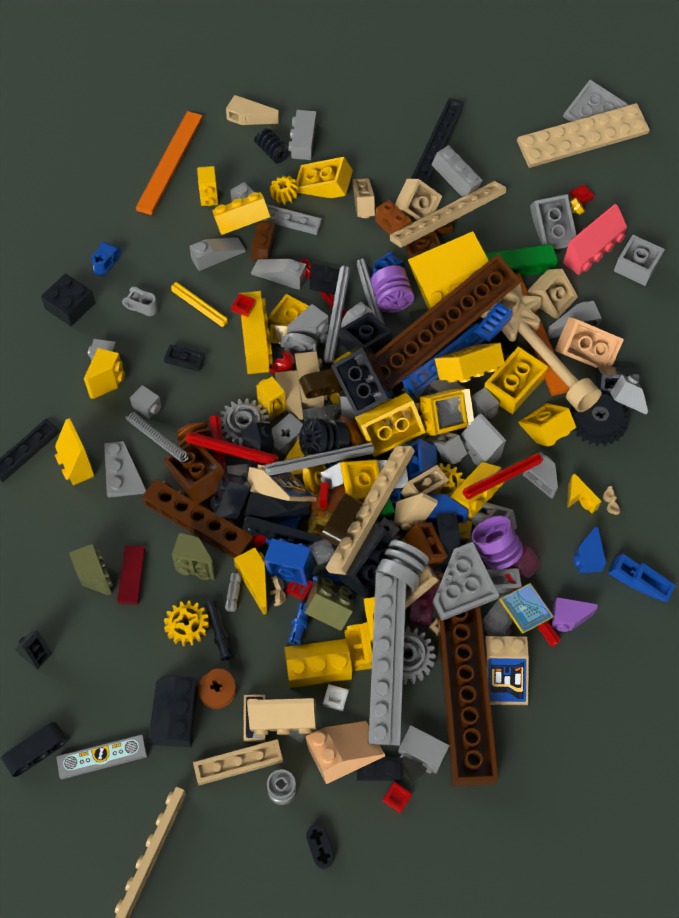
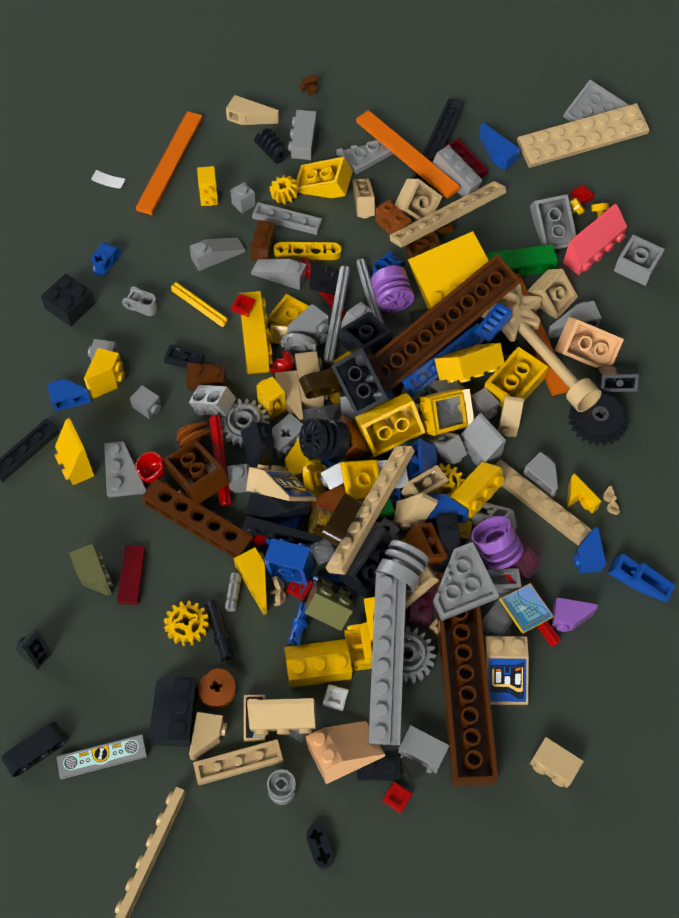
light grey piece [126,412,188,462] -> none
olive slope [172,533,215,580] -> none
red axle [186,432,278,464] -> none
black brick [210,472,251,520] -> none
yellow slope [212,192,270,235] -> none
light grey axle [265,442,374,476] -> none
red tile [320,482,329,509] -> none
red axle [462,453,543,499] -> none
yellow slope [518,403,576,447] -> none
light grey slope [610,374,648,414] -> none
none -> blue slope [47,379,91,412]
none -> white sticker [91,170,125,189]
none -> red hair [135,451,166,483]
none -> reddish brown brick [186,362,227,391]
none -> light grey brick [188,385,236,416]
none -> tan slope [189,712,227,761]
none -> yellow beam [274,242,341,260]
none -> reddish brown tile [299,74,318,96]
none -> light grey wing [336,140,394,174]
none -> orange tile [356,110,460,199]
none -> dark red tile [445,138,488,178]
none -> blue slope [479,123,520,171]
none -> tan plate [495,459,592,546]
none -> tan slope [498,396,524,437]
none -> tan brick [530,737,584,788]
none -> yellow tile [591,203,609,218]

